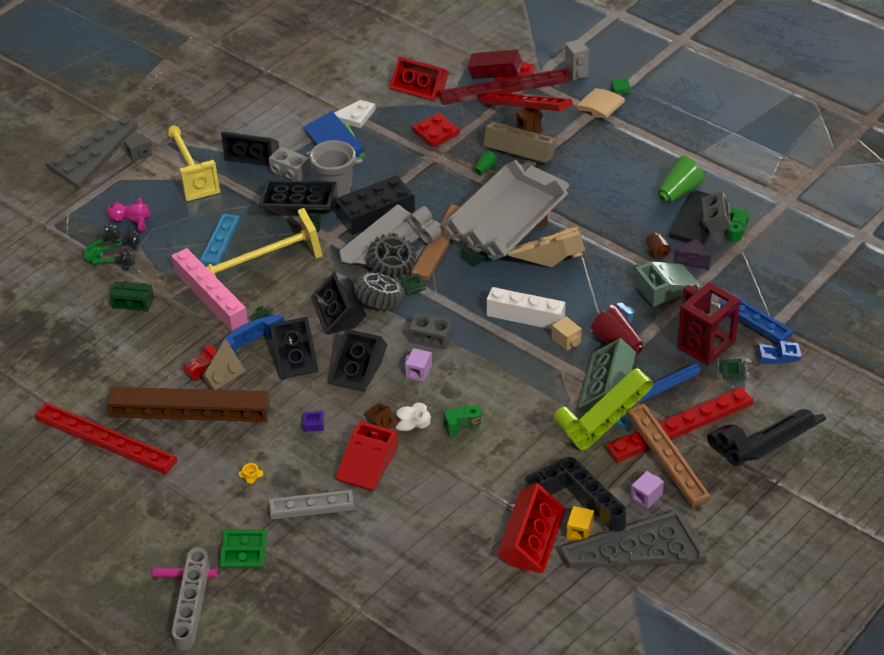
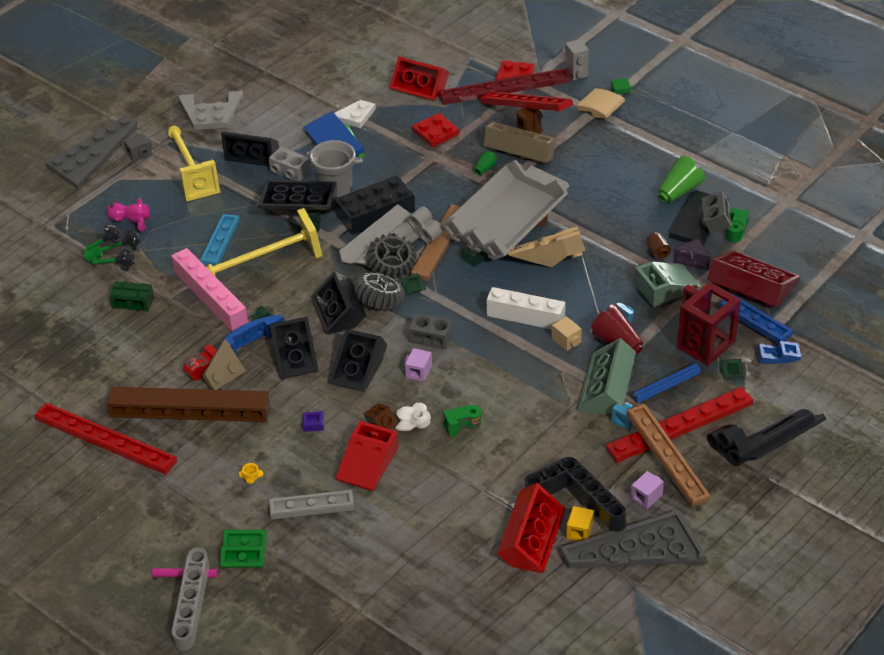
dark red brick [467,49,522,79] -> none
lime beam [553,368,653,451] -> none
none -> light grey wing [179,91,244,130]
none -> dark red slope [707,250,801,307]

